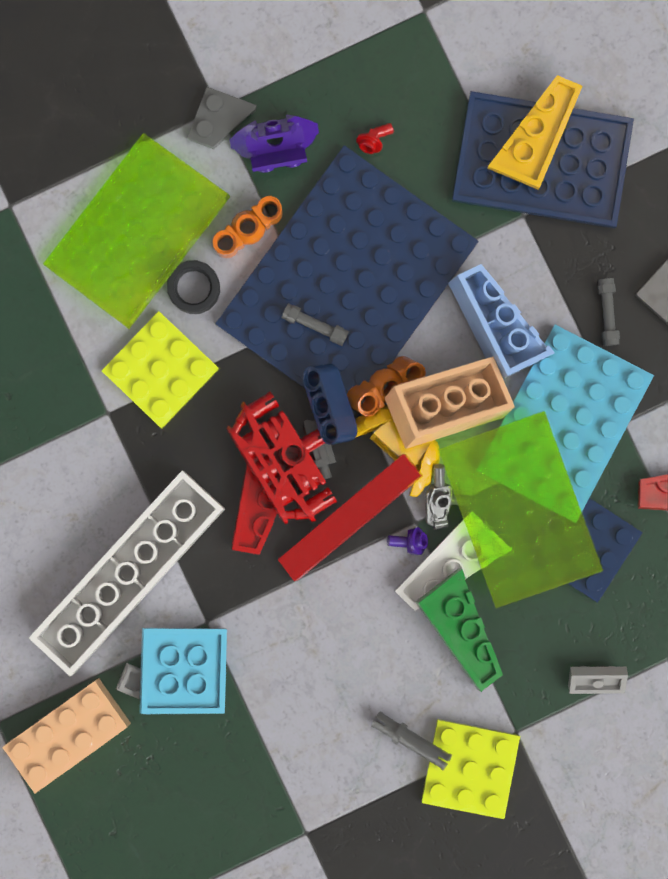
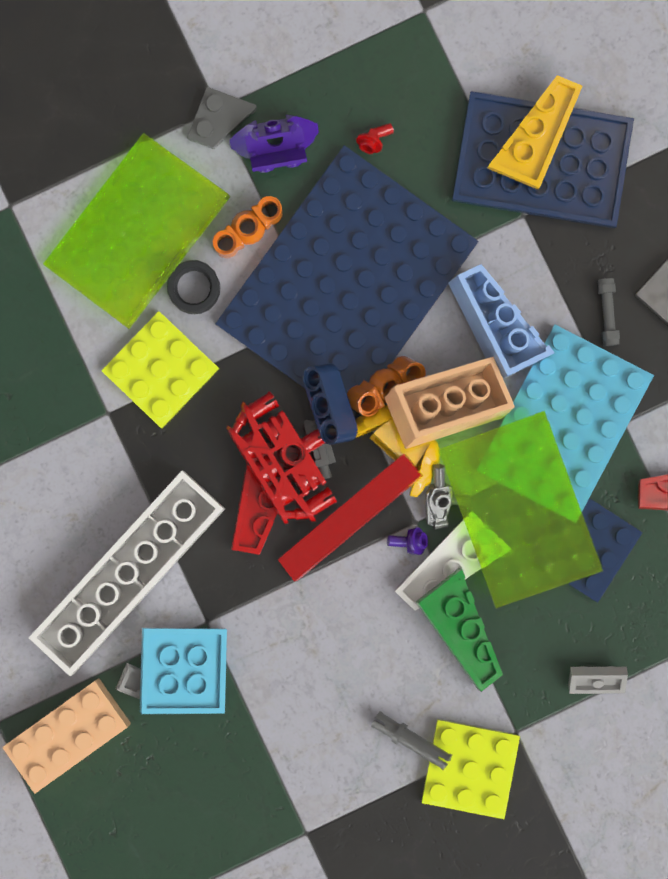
dark grey bar [282,303,349,346] -> none

